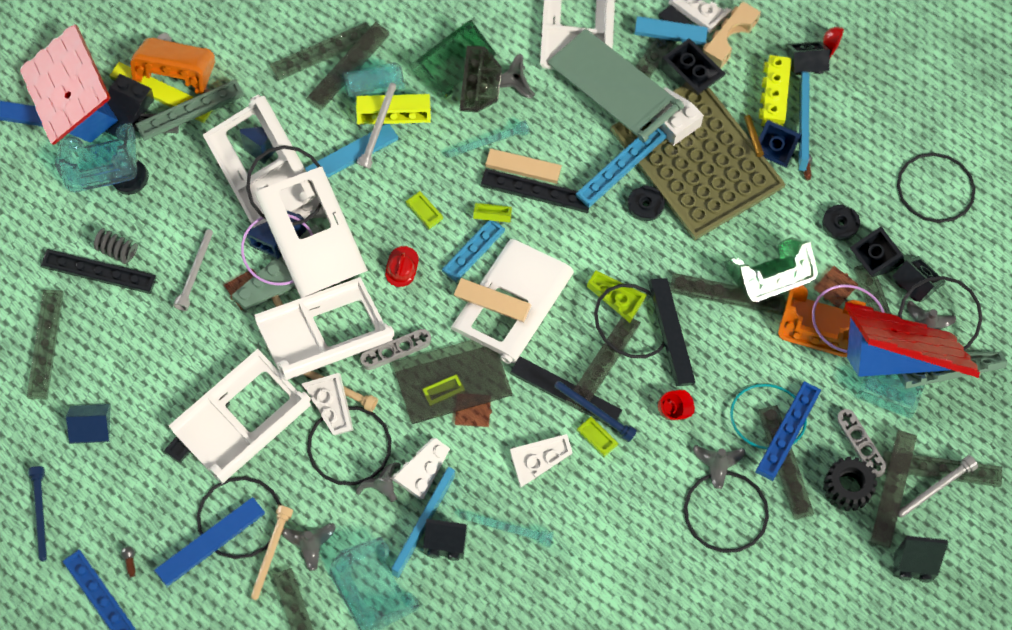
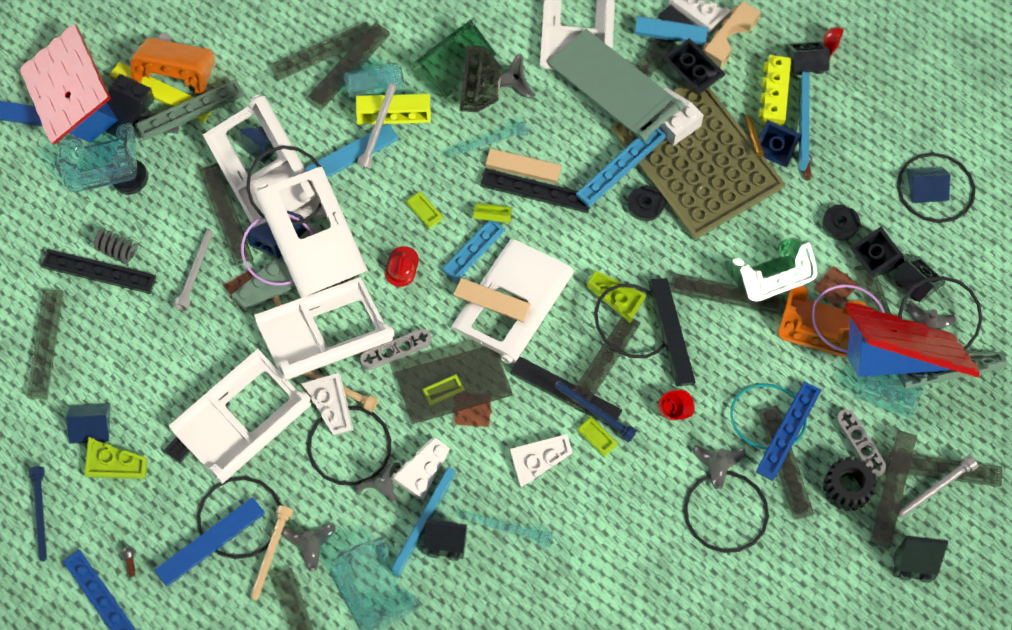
none -> lime wing [85,437,148,479]
none -> clear smoke tile [199,163,253,266]
none -> dark blue slope [906,167,951,203]

